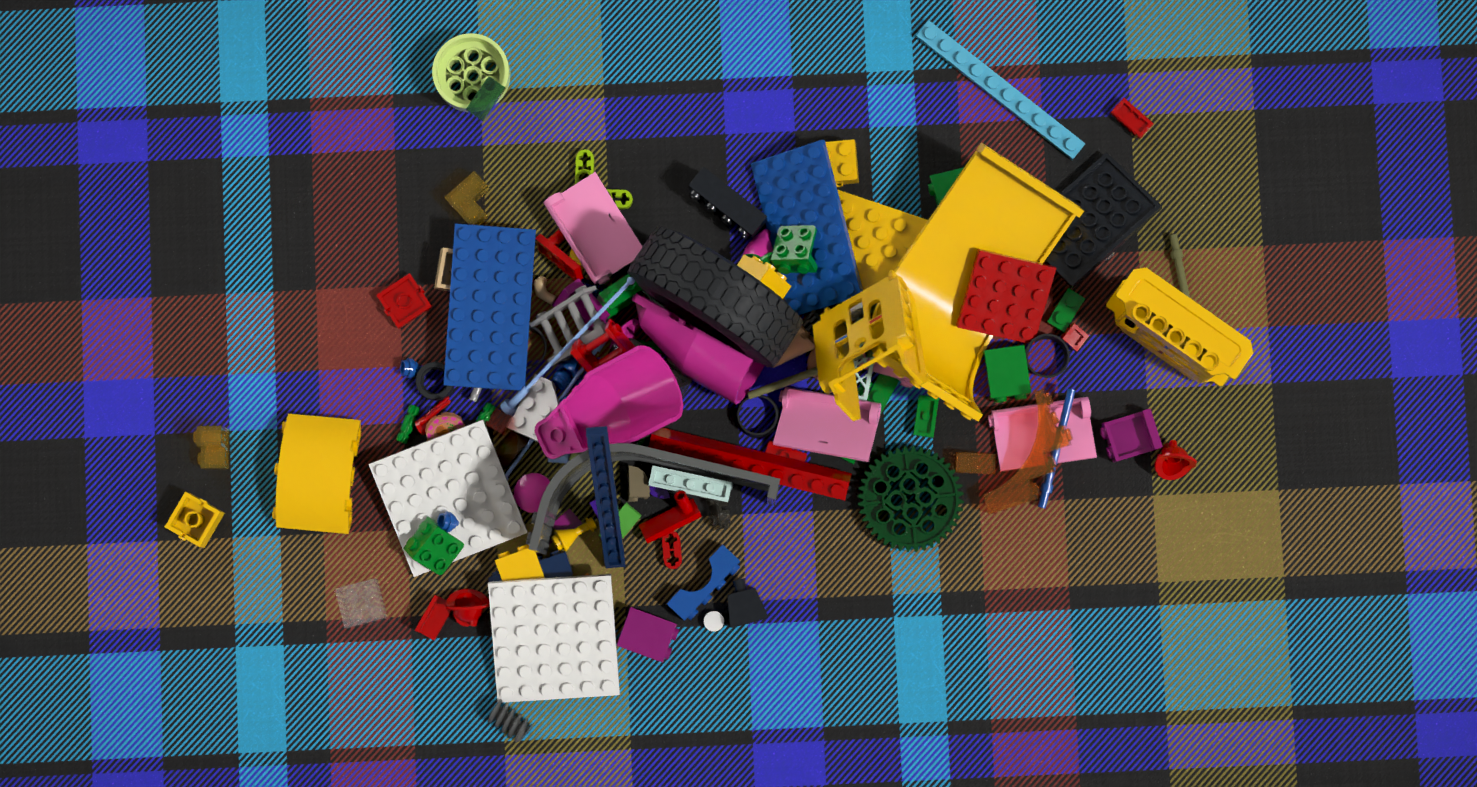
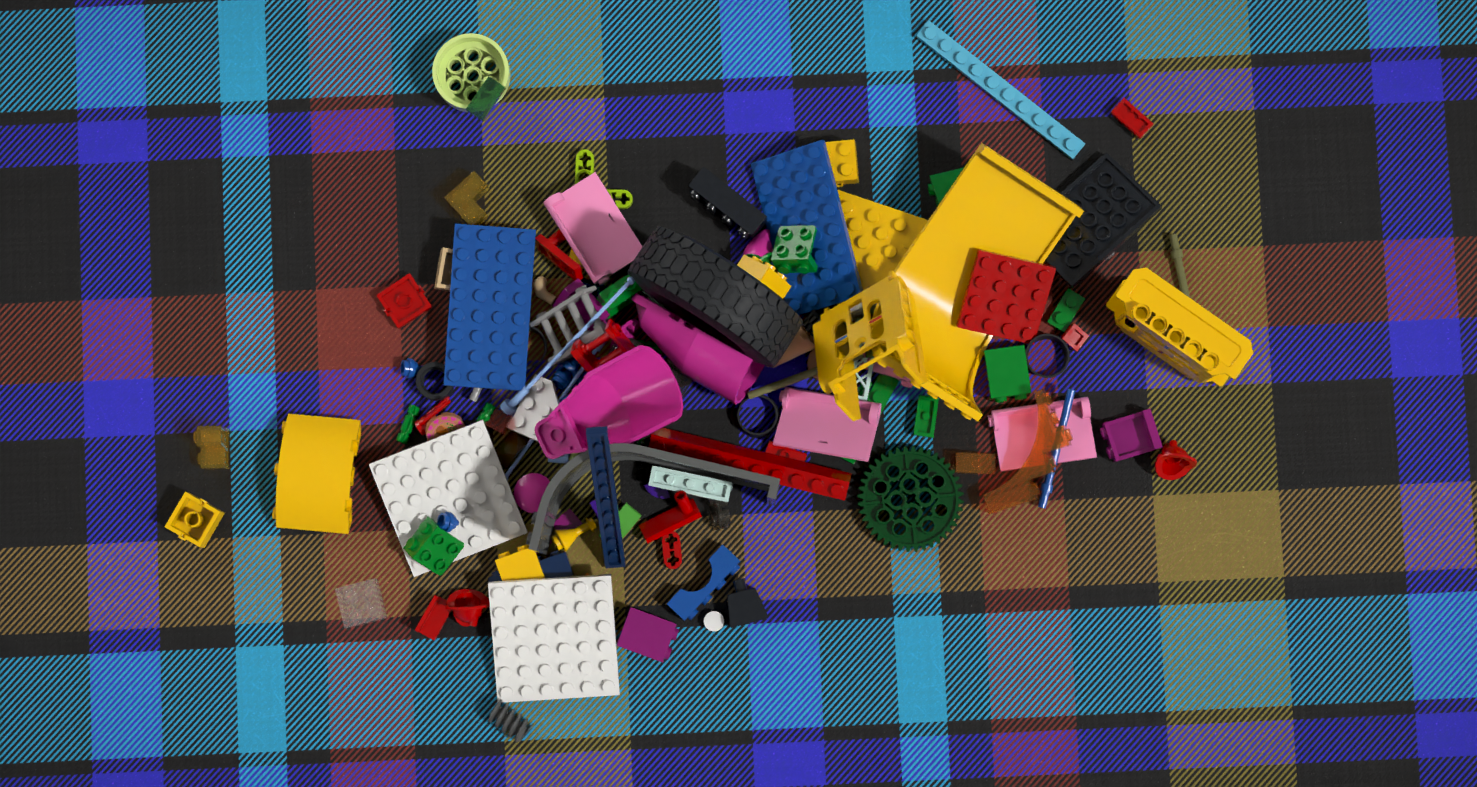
dark tan brick [627,466,650,502] -> none

